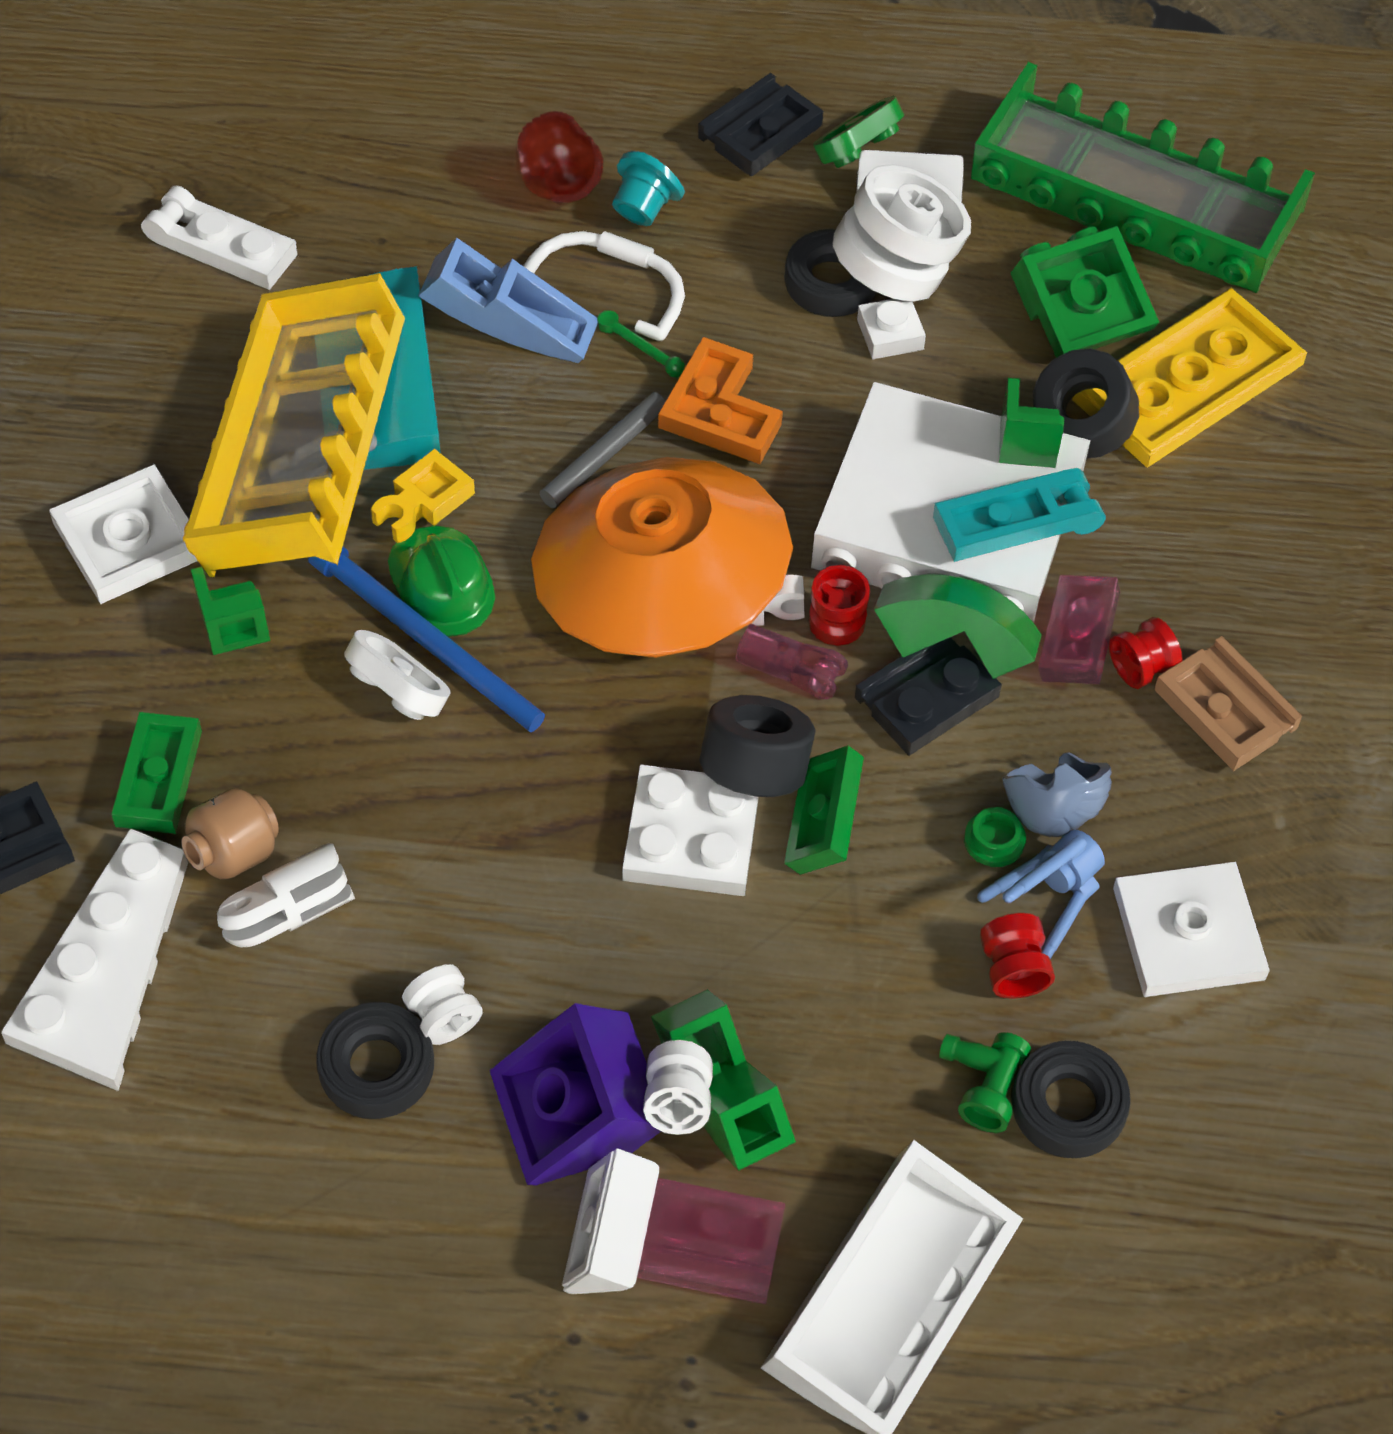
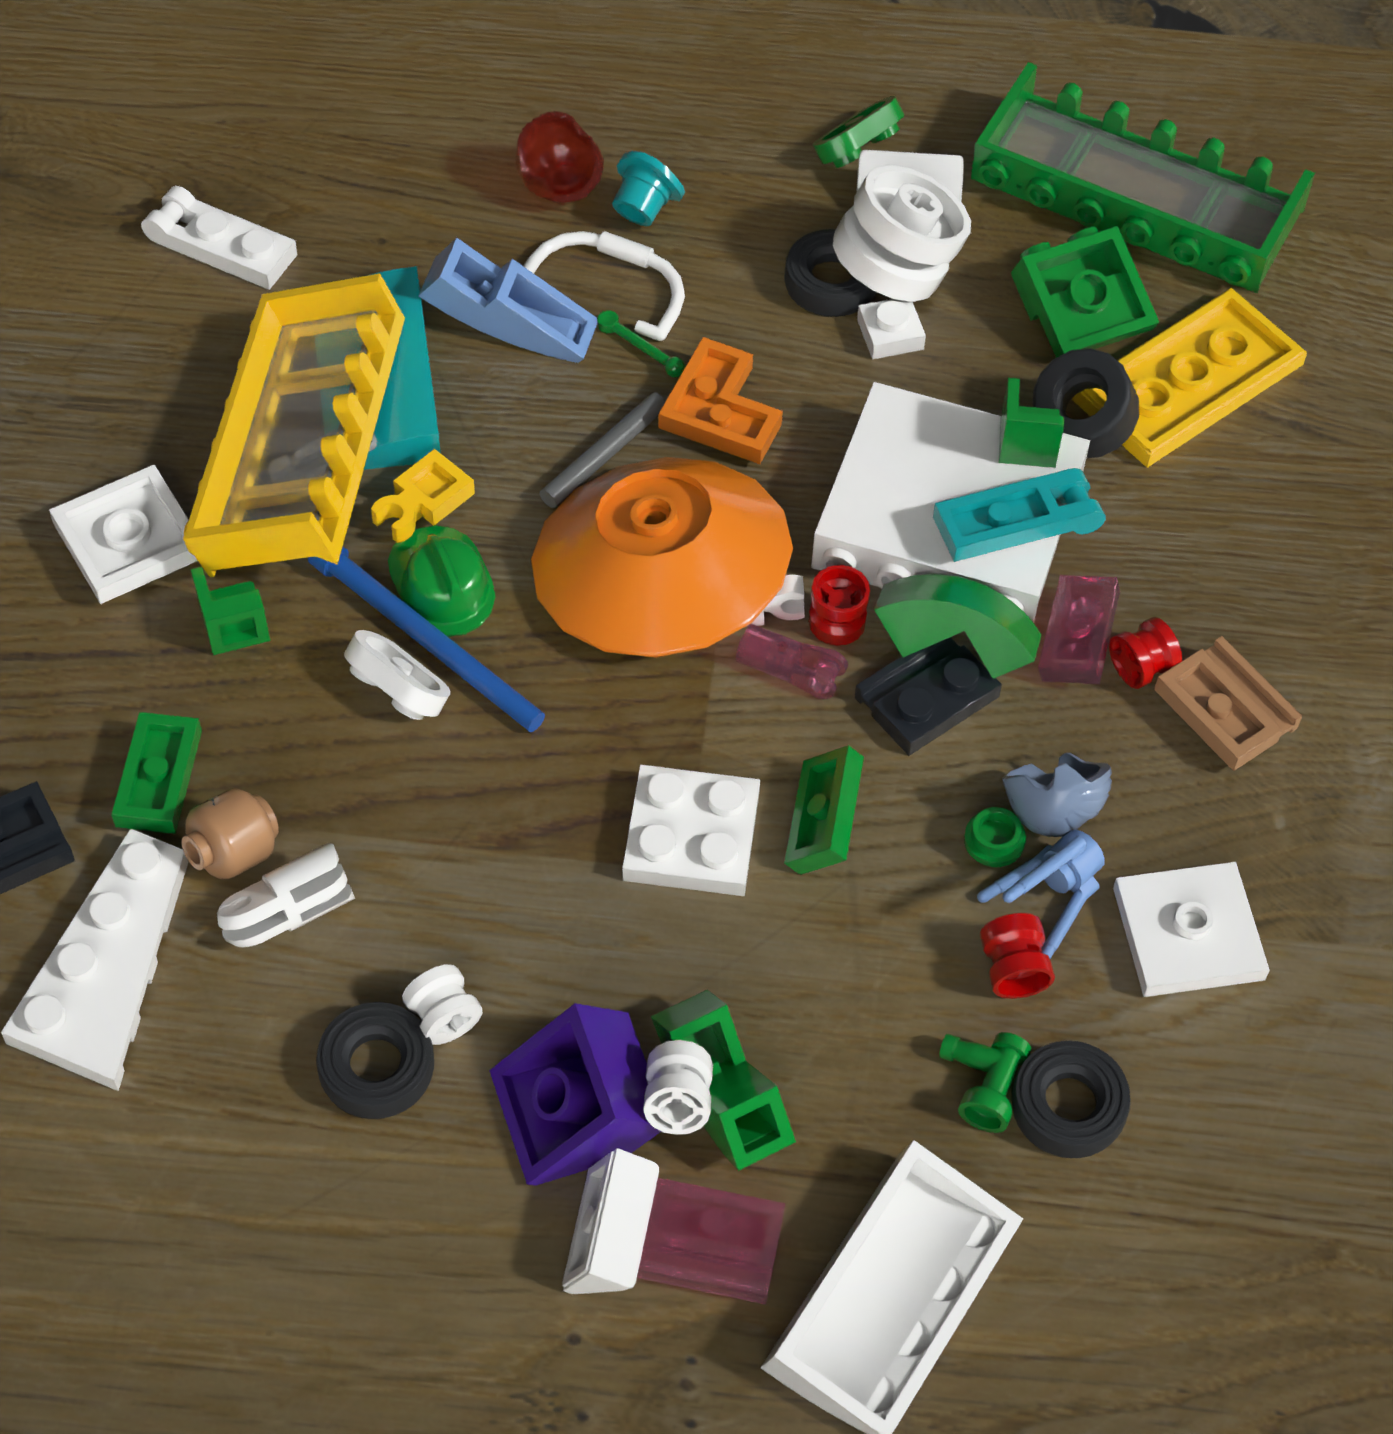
black plate [698,73,824,177] -> none
black tyre [699,695,816,797] -> none

